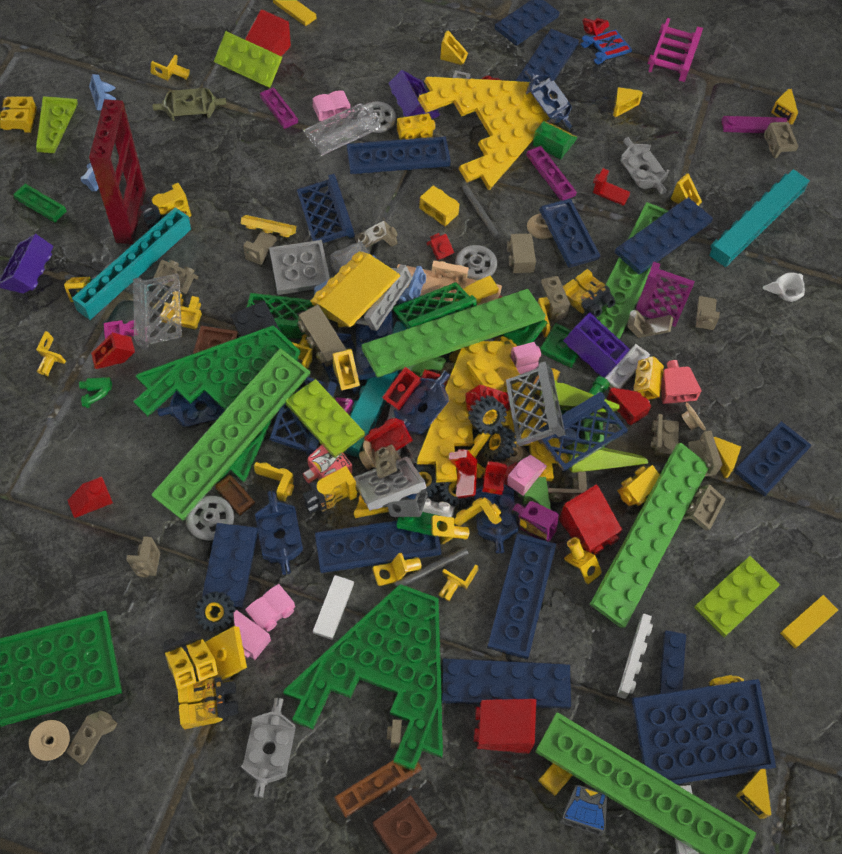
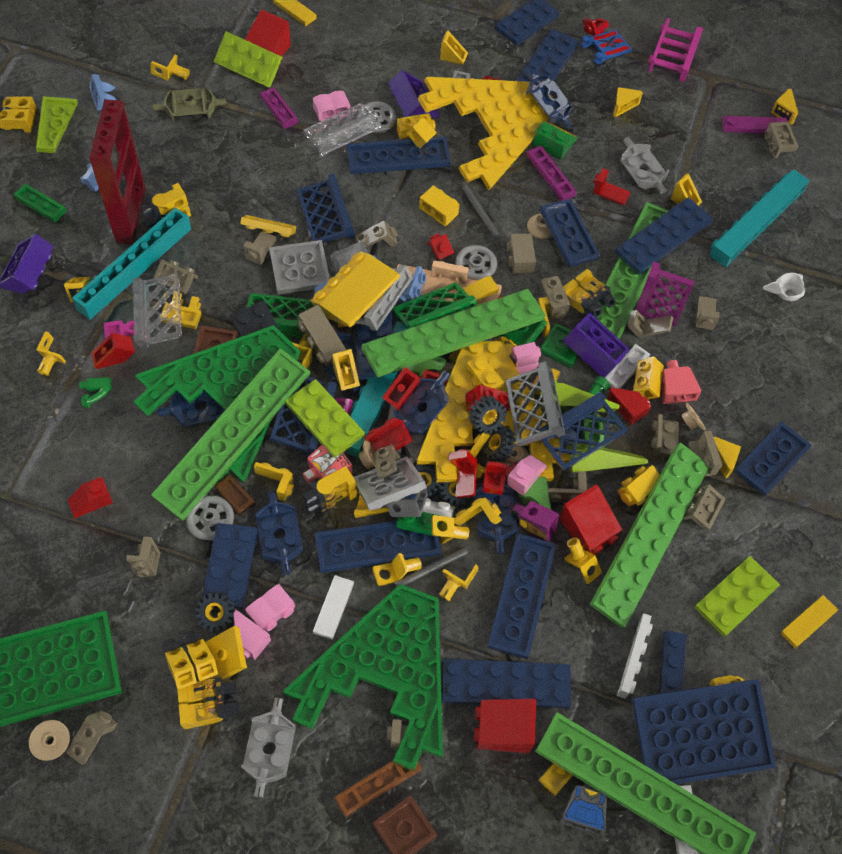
yellow slope [736,769,771,819] -> none
none -> yellow brick [406,117,437,149]

